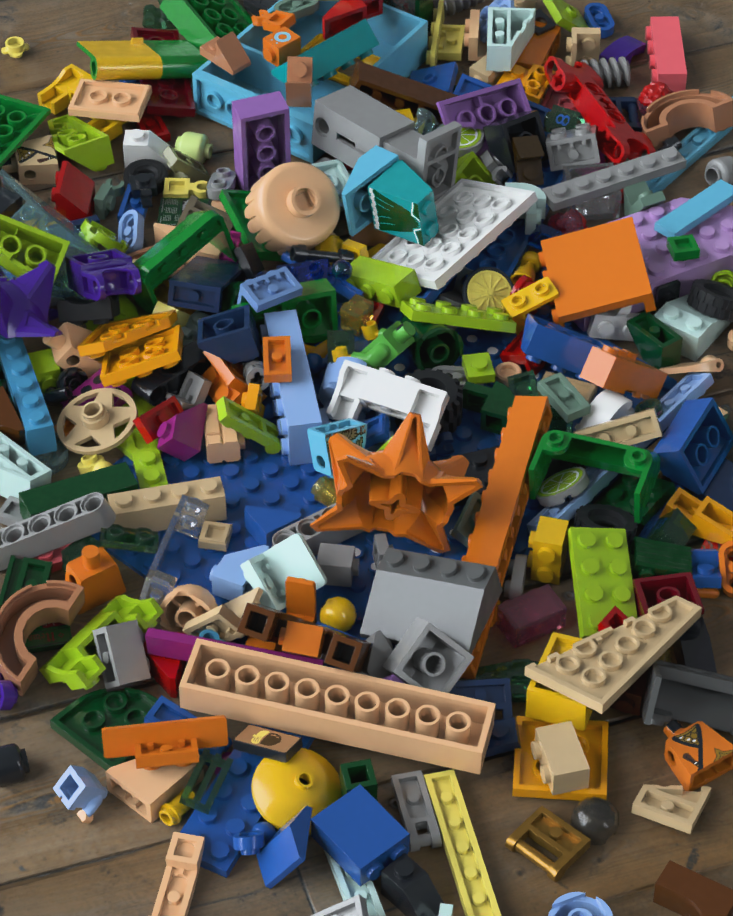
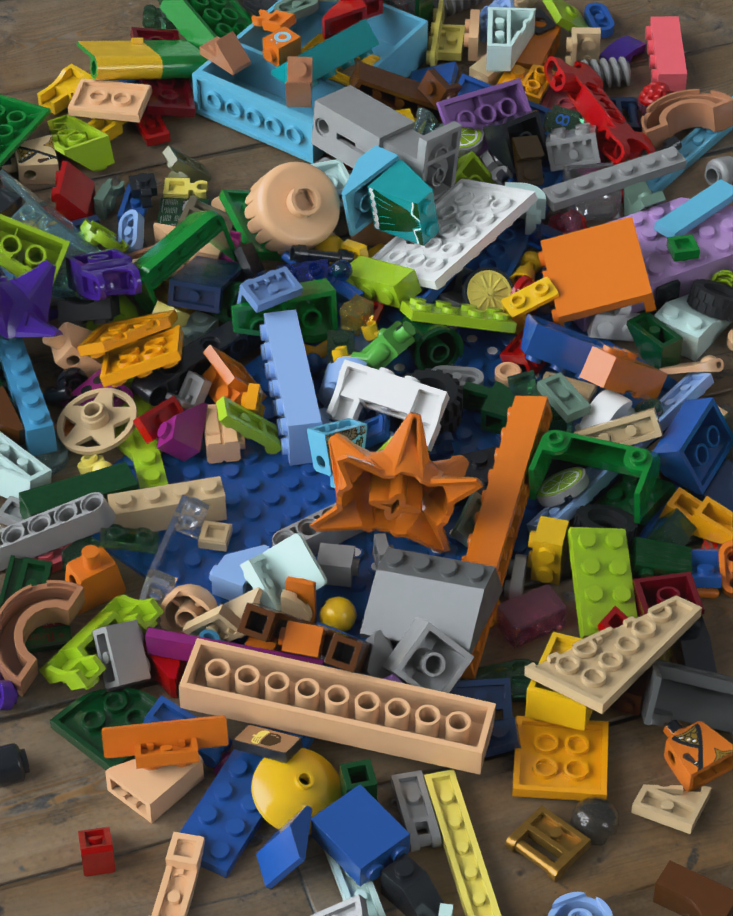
light yellow plate [1,36,29,58] -> none
lime brick [28,348,61,393] -> none
light blue piece [53,765,108,824] -> none
white slope [123,129,171,170] -> none
black tyre [123,159,168,194] -> none
yellow pin [159,788,198,826] -> none
yellowish green head [175,131,213,164] -> none
clear green tile [179,748,233,815] -> none
dark blue slope [197,304,260,364] -> none
light grey plate [206,167,237,200] -> none
medium lavender brick [231,91,291,191] -> none
blue plate [232,821,276,855] -> none
light grey pin [243,357,270,390] -> none
blue slope [244,505,302,549] -> none
orange plate [263,336,292,383] -> none
clear yellow cone [311,476,337,507] -> none
lime bracket [462,352,495,384] -> none
tan brick [531,721,590,795] -> none
none -> red slope [78,826,116,877]
none -> tan tile [280,589,313,621]
none -> reddish brown bracket [417,68,462,108]

